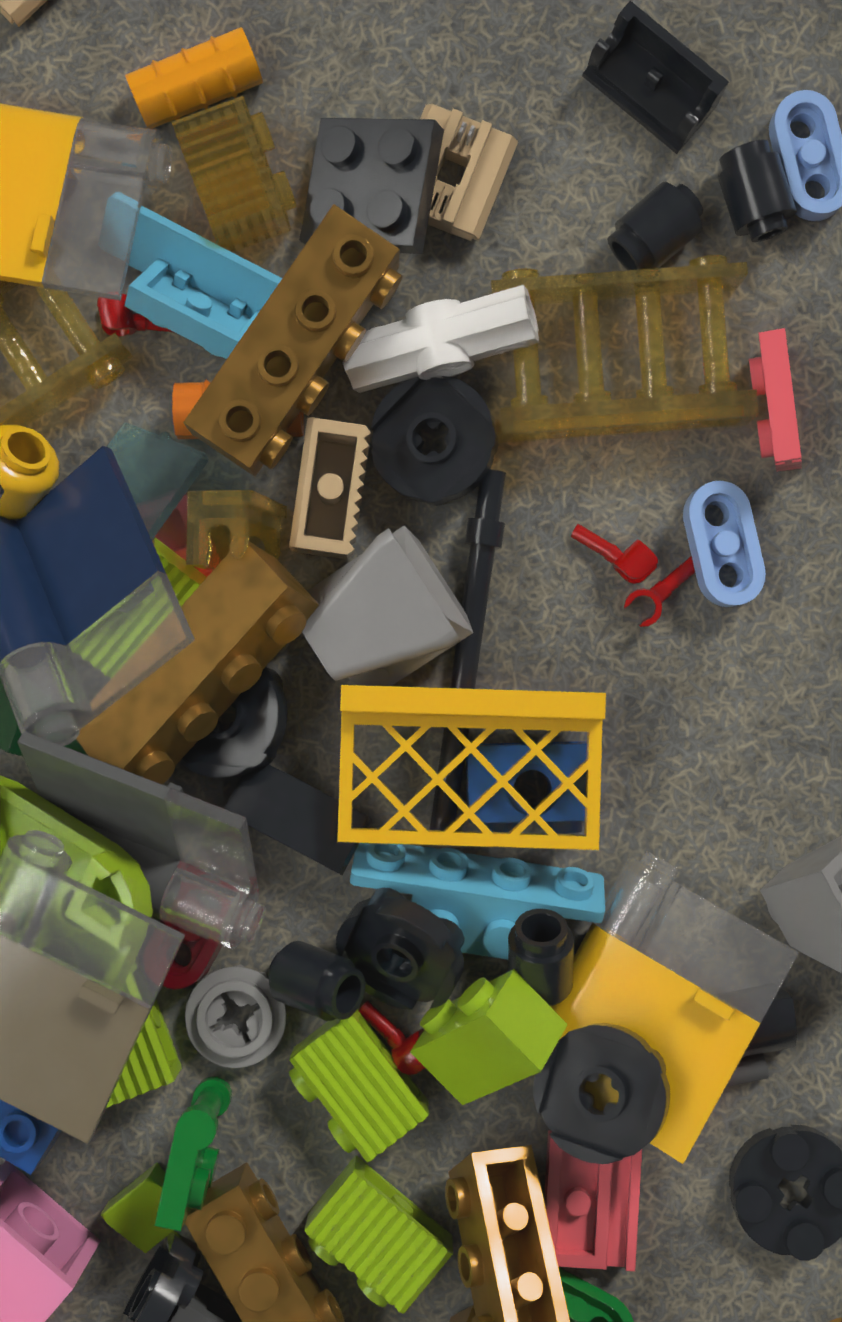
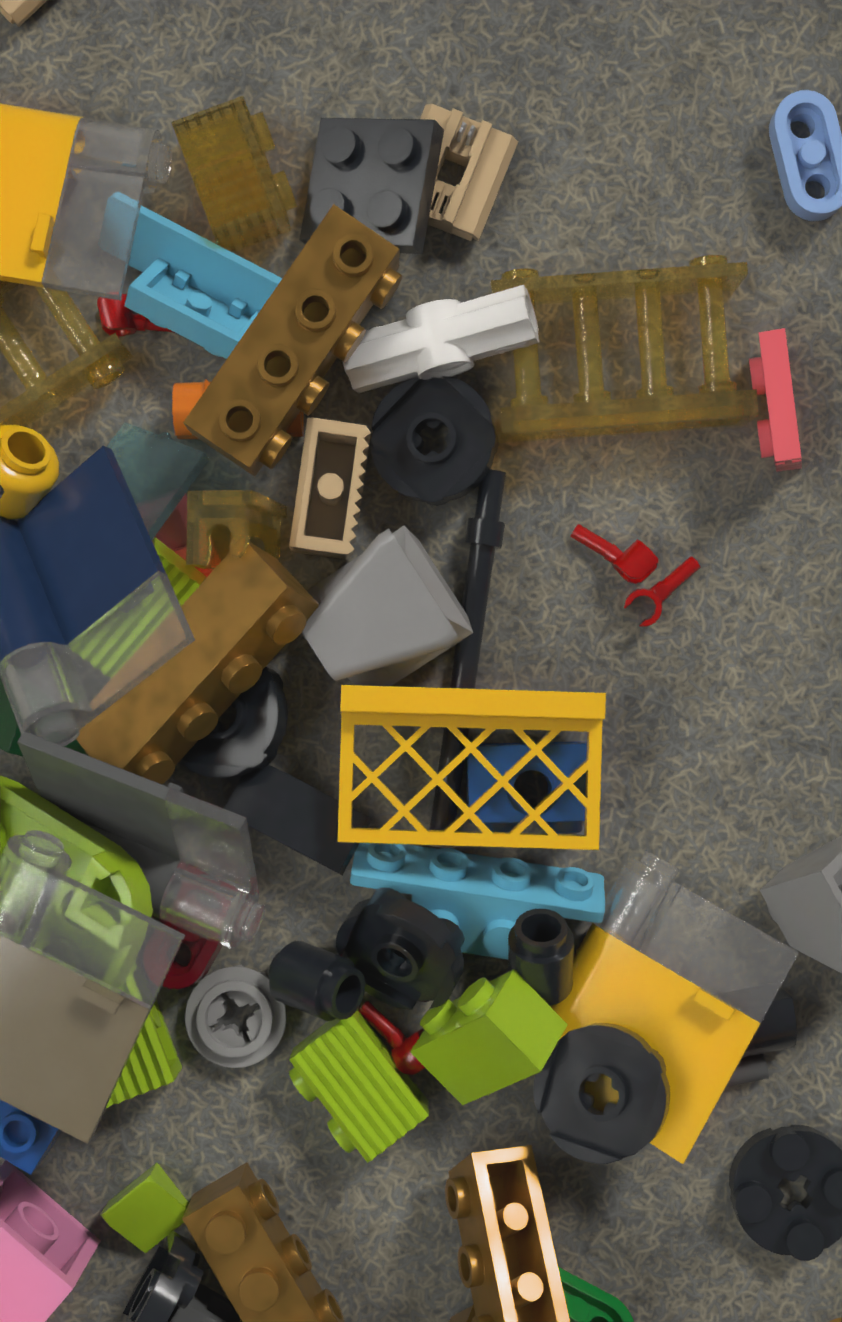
light orange axle [125,27,263,130] -> none
green plate [154,1076,232,1231] -> none
lime brick [304,1155,453,1314] -> none
coral plate [544,1130,642,1271] -> none
black hinge [582,0,729,154] -> none
black brick [607,182,703,277] -> none
light blue plate [683,481,766,607] -> none
black brick [718,139,797,242] -> none

